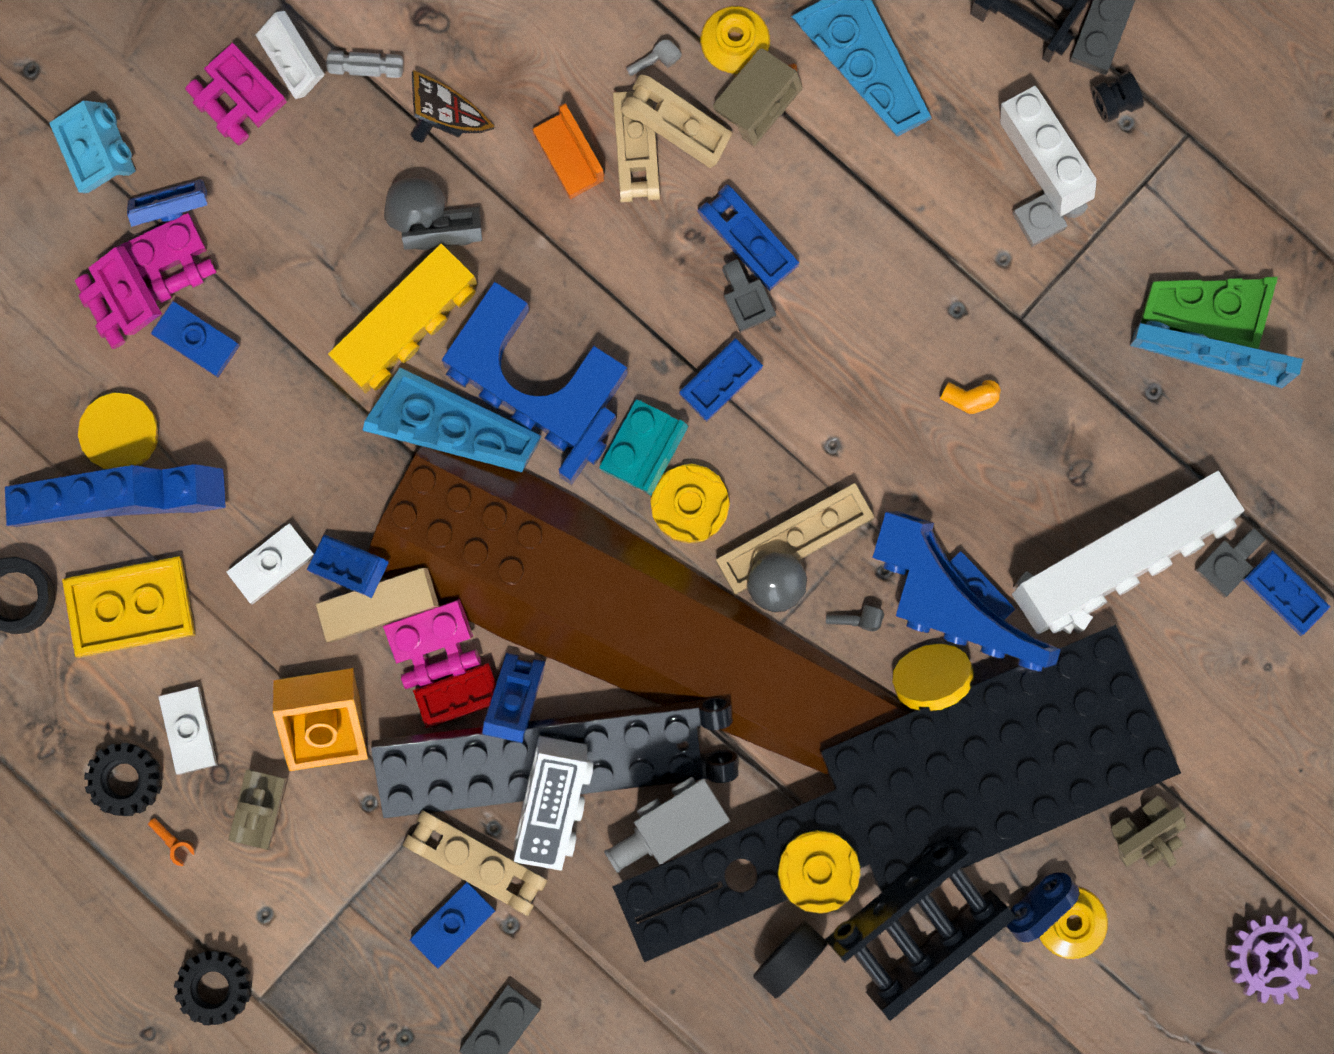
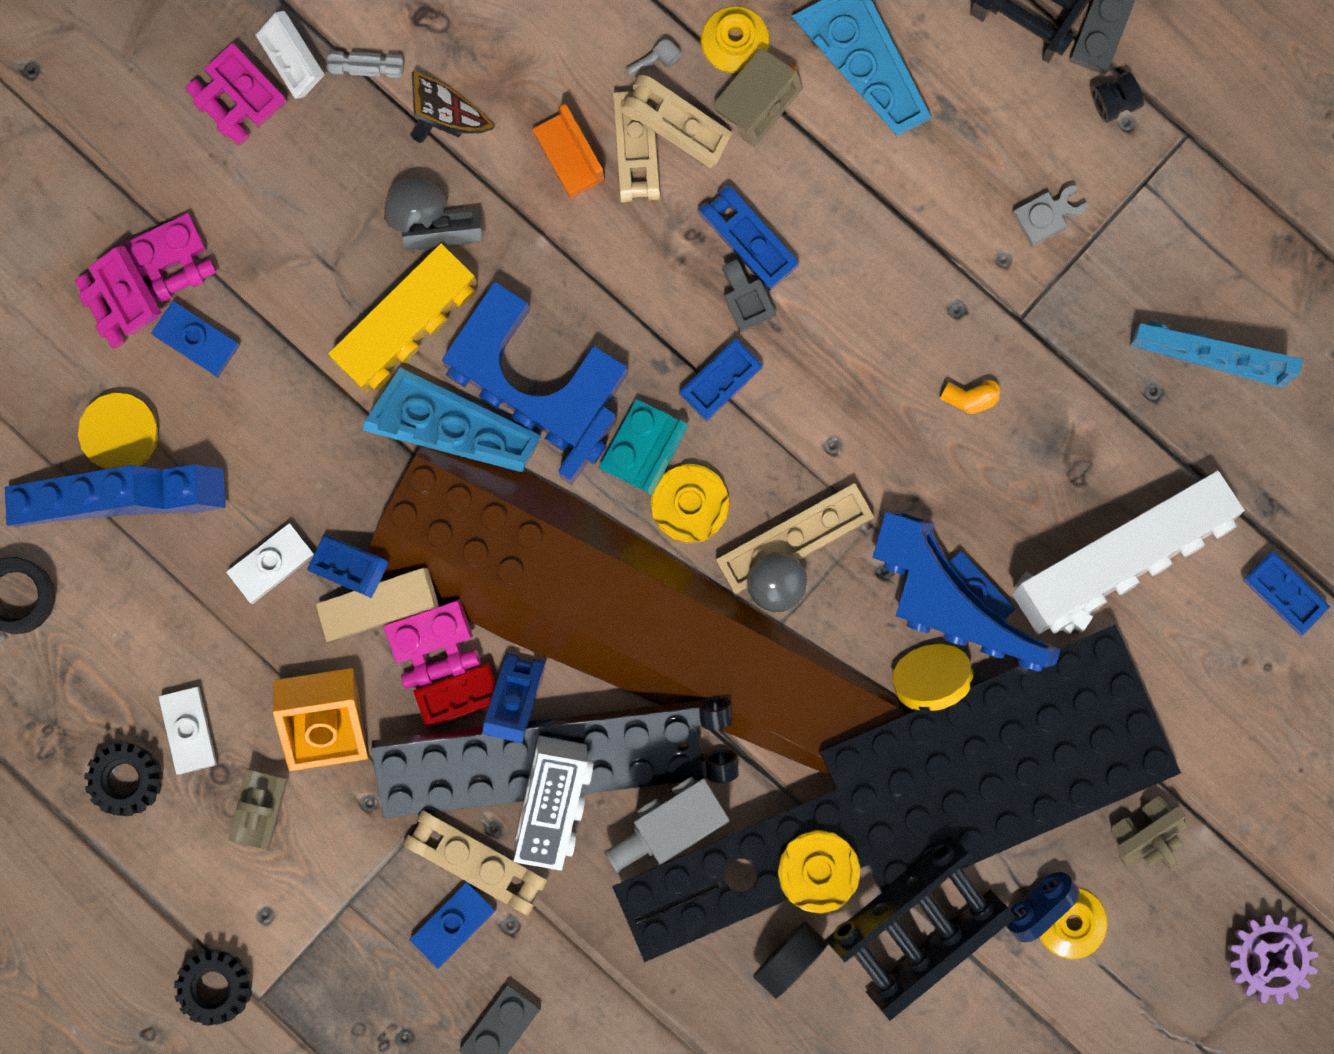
medium azure bracket [49,100,136,193] -> none
yellow tile [62,556,195,658] -> none
blue plate [127,179,208,227] -> none
orange hand [148,818,195,866] -> none
dark grey hand [826,605,884,632] -> none
white brick [1000,85,1097,217] -> none
bright green wing [1141,277,1278,349] -> none
dark grey plate [1195,528,1266,598] -> none

